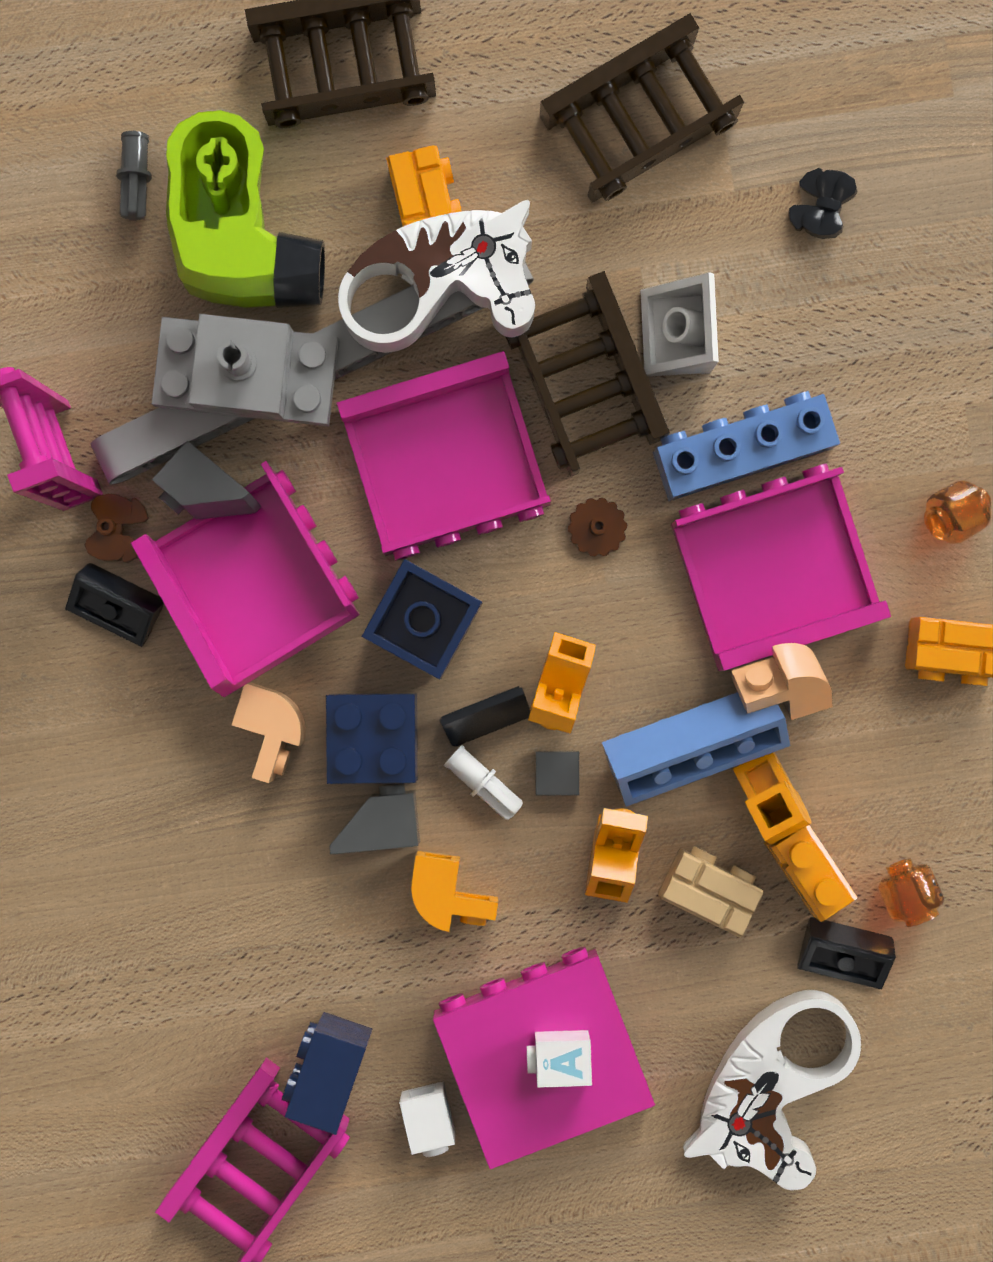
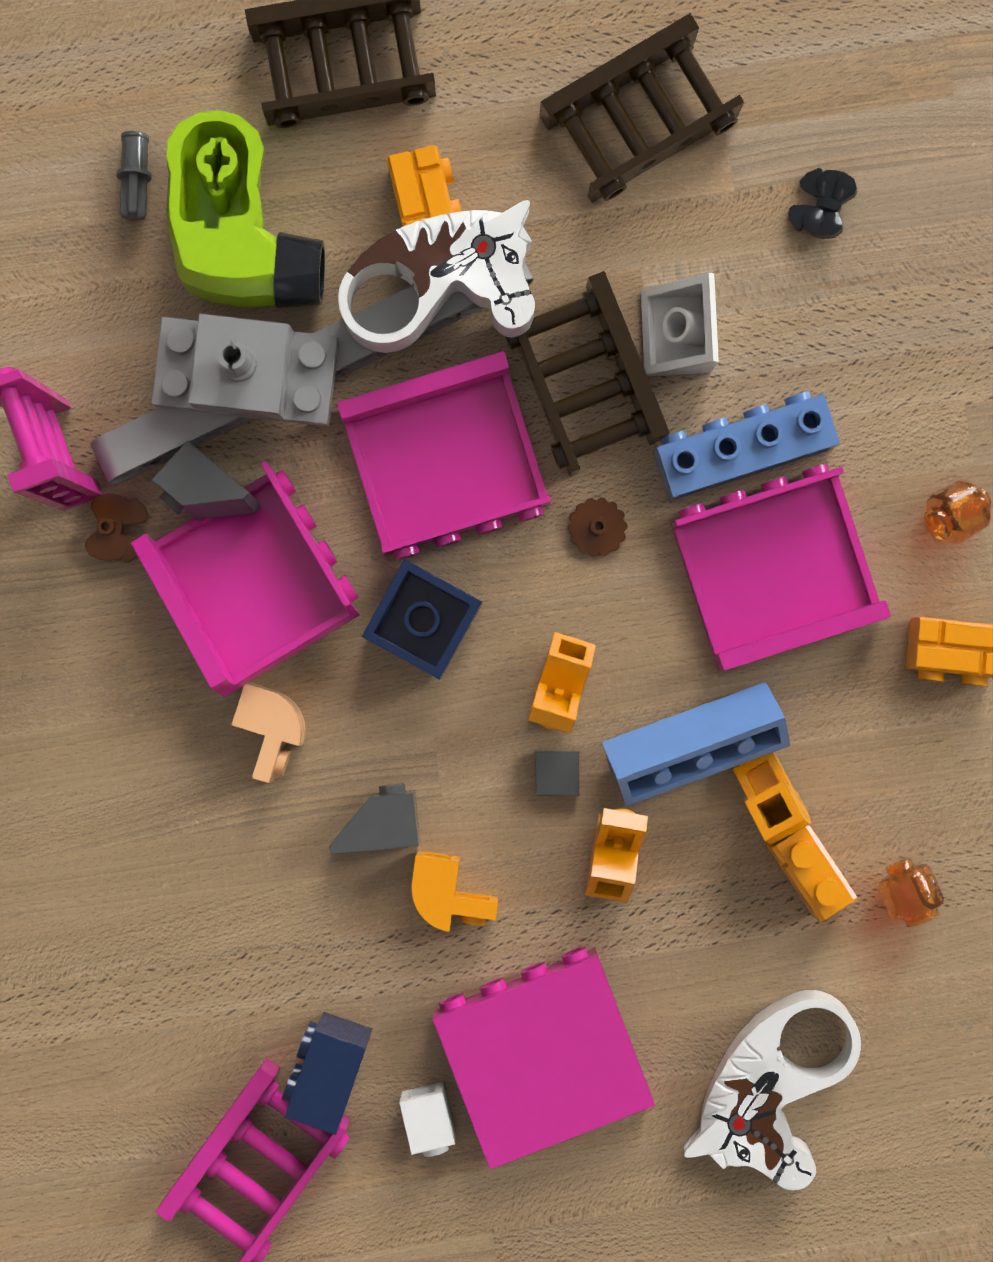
black slope [65,563,164,647] -> none
dark blue brick [326,693,418,784] -> none
black slope [440,686,531,746] -> none
white axle [444,745,523,820] -> none
white brick [527,1030,592,1088] -> none
tan brick [658,846,764,938] -> none
light nougat brick [731,643,833,720] -> none
black slope [797,917,896,990] -> none

